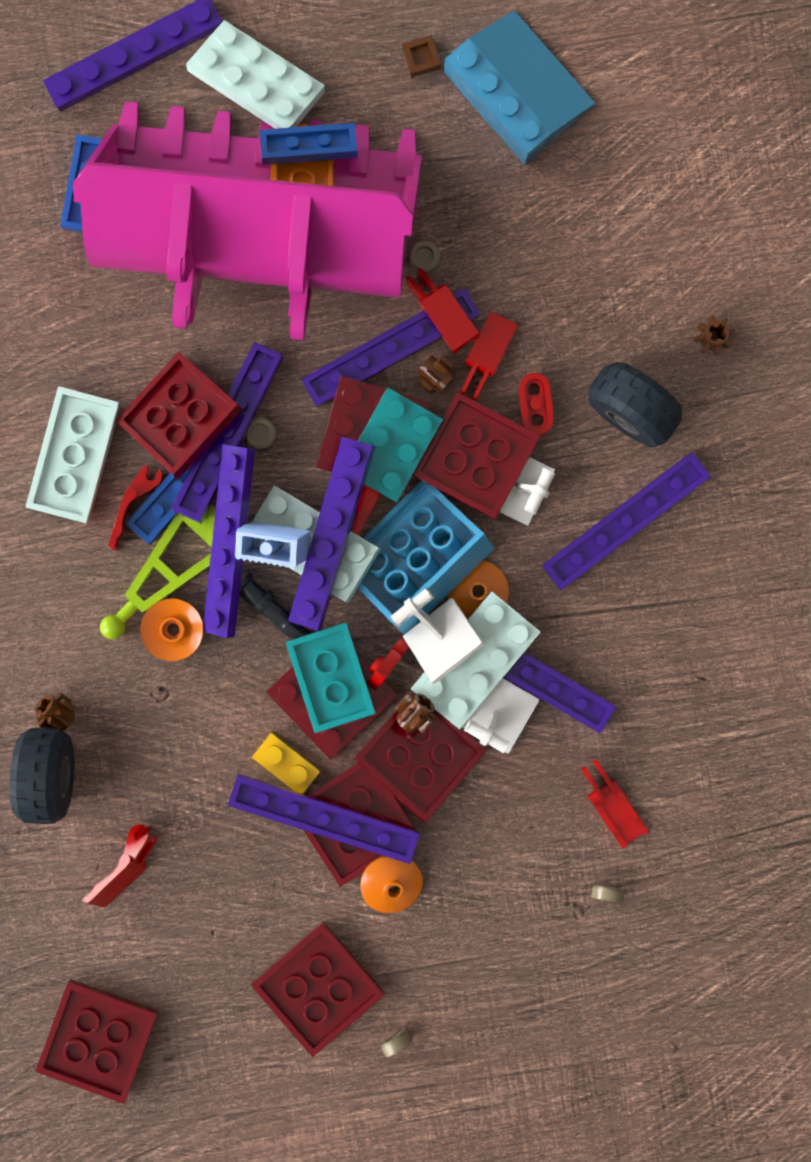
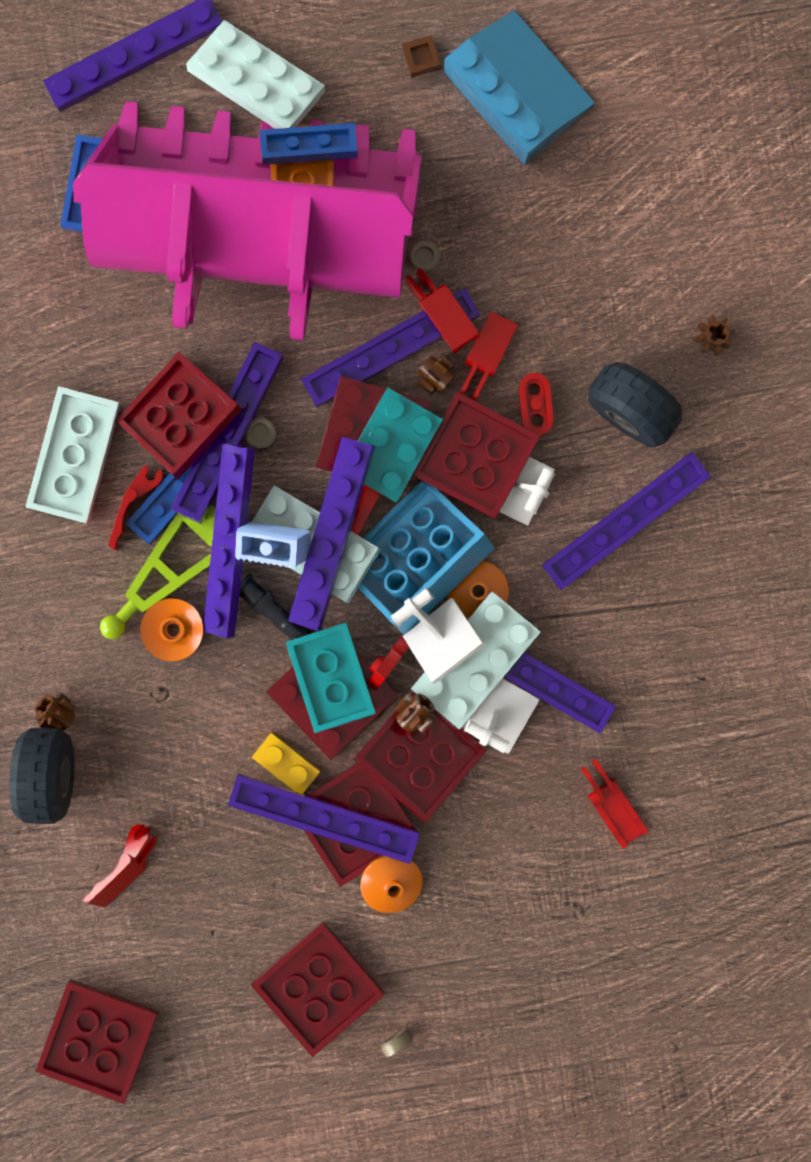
dark tan tile [591,885,624,903] -> none

